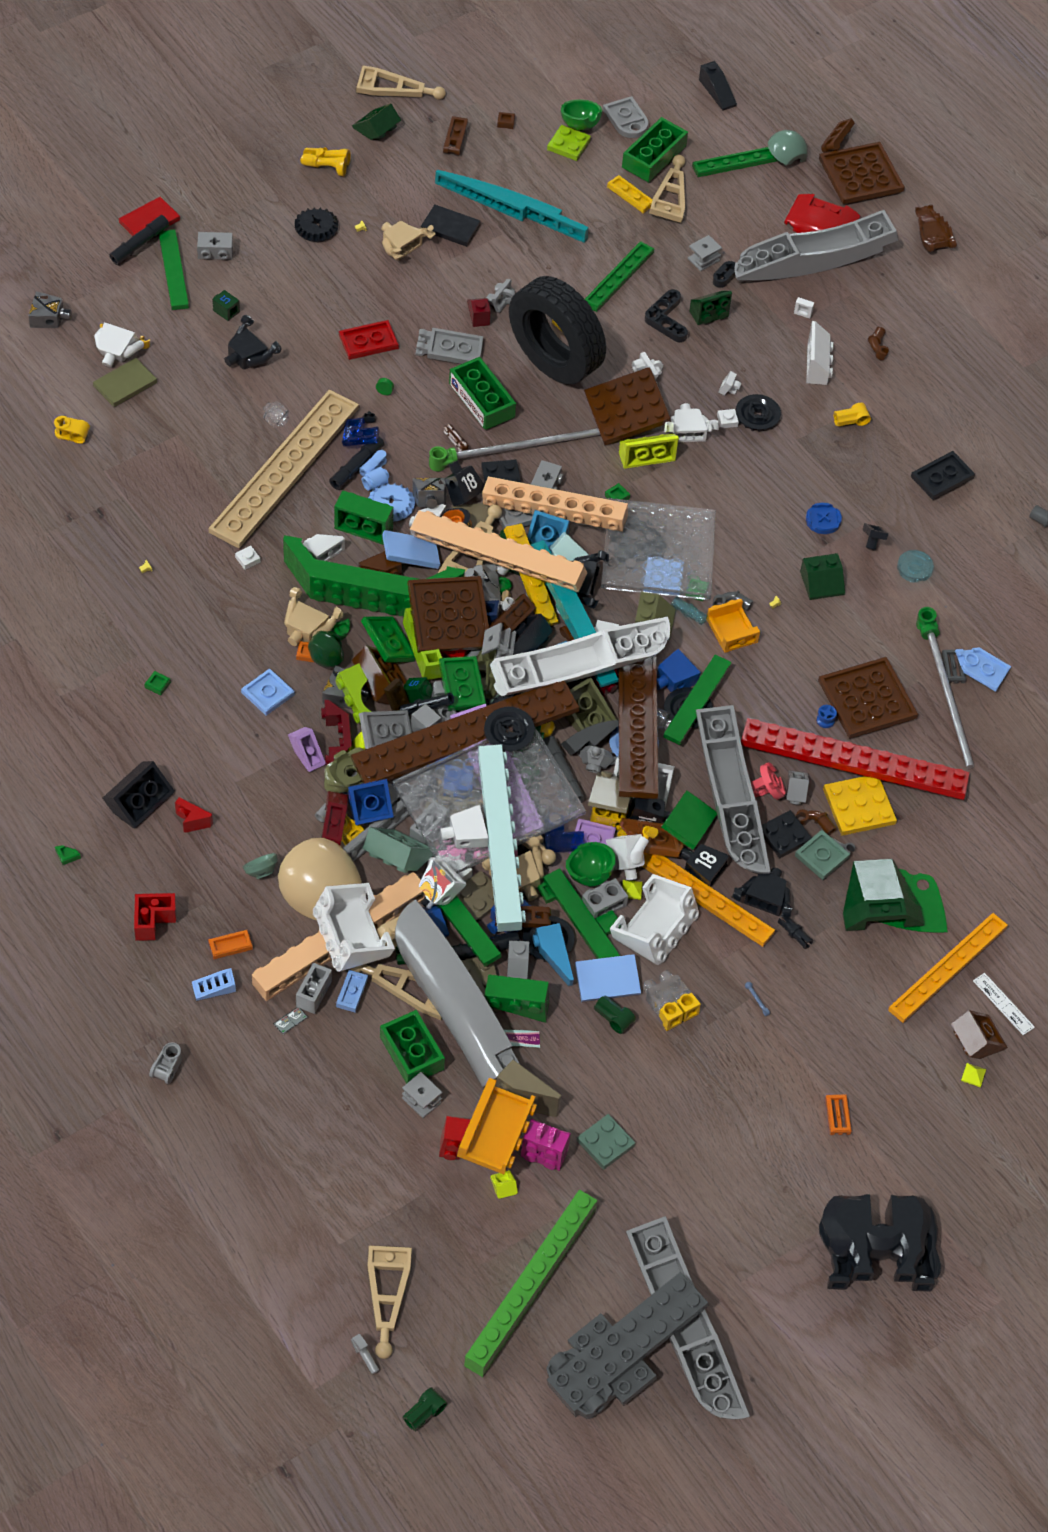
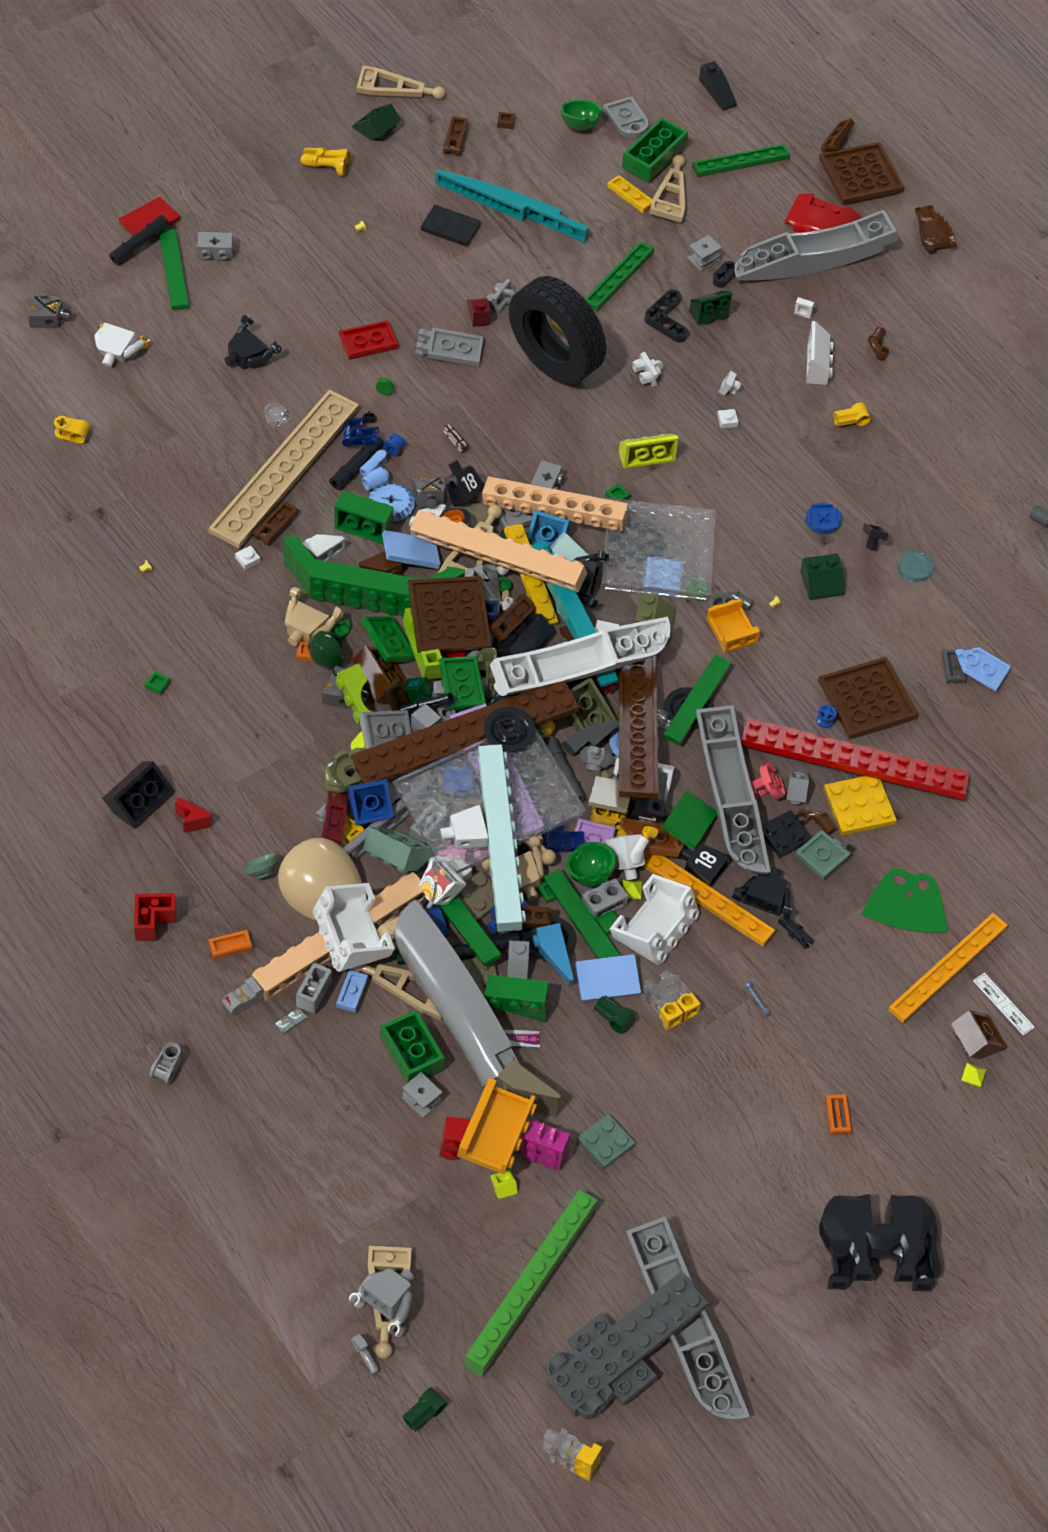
green tile [55,845,81,865] -> none
olive tile [93,358,157,407] -> none
light blue slope [192,968,236,1001] -> none
dark green brick [212,290,240,321] -> none
light blue tile [241,669,295,716] -> none
lavender slope [288,727,325,772] -> none
black gear [295,207,339,242] -> none
dark red slope [321,700,352,765] -> none
tan torso [382,221,436,260] -> none
flat silver piece [429,428,600,471] -> none
green brick [449,357,516,430] -> none
black plate [481,459,521,485] -> none
light grey piece [481,623,516,658] -> none
lime plate [547,125,591,161] -> none
reddish brown plate [584,367,671,446] -> none
blue torso [657,649,701,692] -> none
white torso [664,403,719,443] -> none
clear light blue pin [671,596,707,625] -> none
black gear [735,394,781,432] -> none
sand green cylinder [768,130,807,166] -> none
dark green wedge [843,859,924,931] -> none
black plate [911,451,975,500] -> none
flat silver piece [916,607,974,769] -> none
none -> light grey leg [222,977,263,1015]
none -> reddish brown plate [253,501,298,546]
none -> light grey torso [349,1268,414,1337]
none -> blue wheel [383,433,406,456]
none -> clear hips [542,1428,602,1482]

